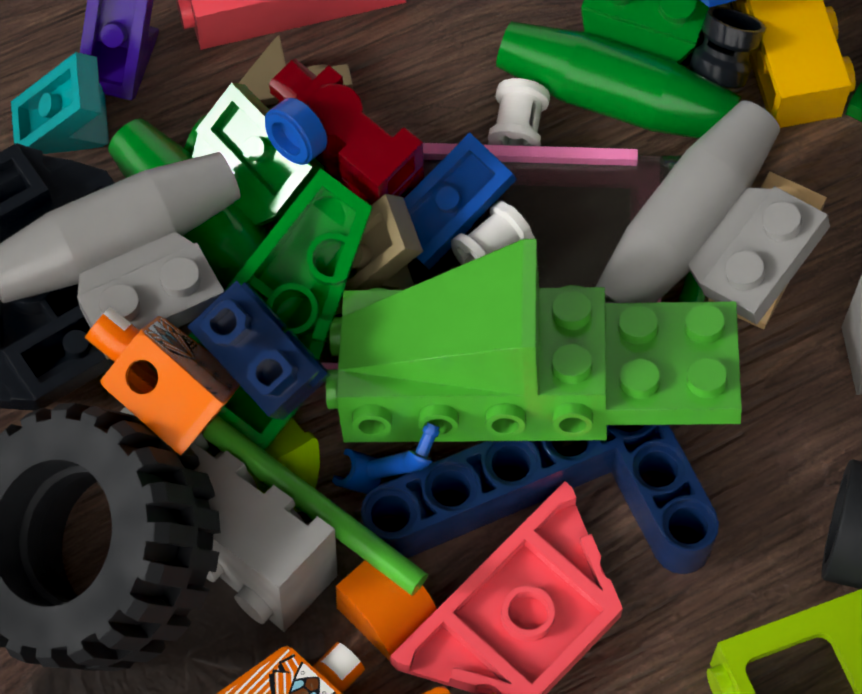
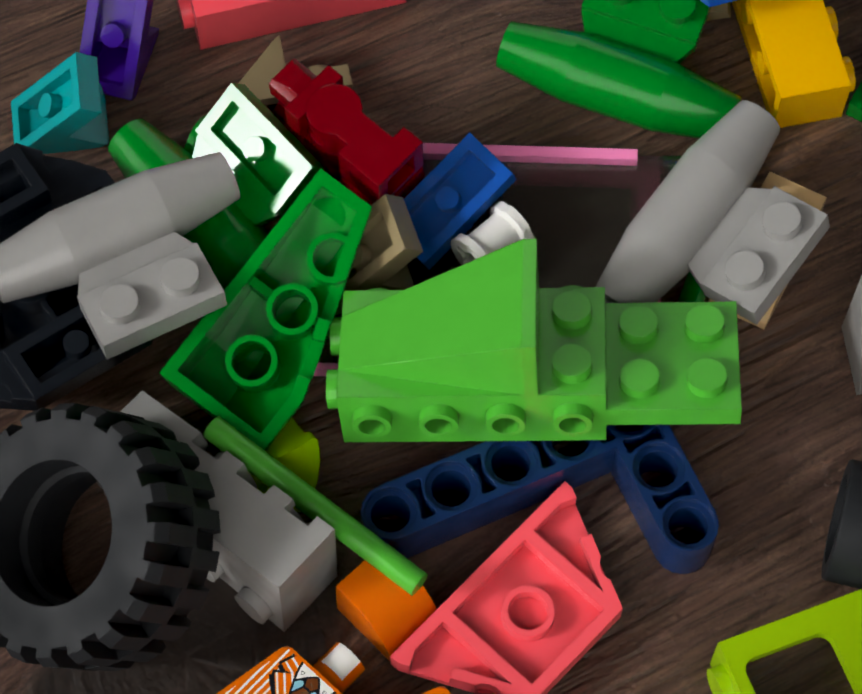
orange torso [85,307,240,456] -> none
dark blue hips [187,281,331,420] -> none
blue tile [265,98,327,165] -> none
blue piece [332,422,440,494] -> none
white bush [488,78,550,146] -> none
black wheel [689,6,766,88] -> none

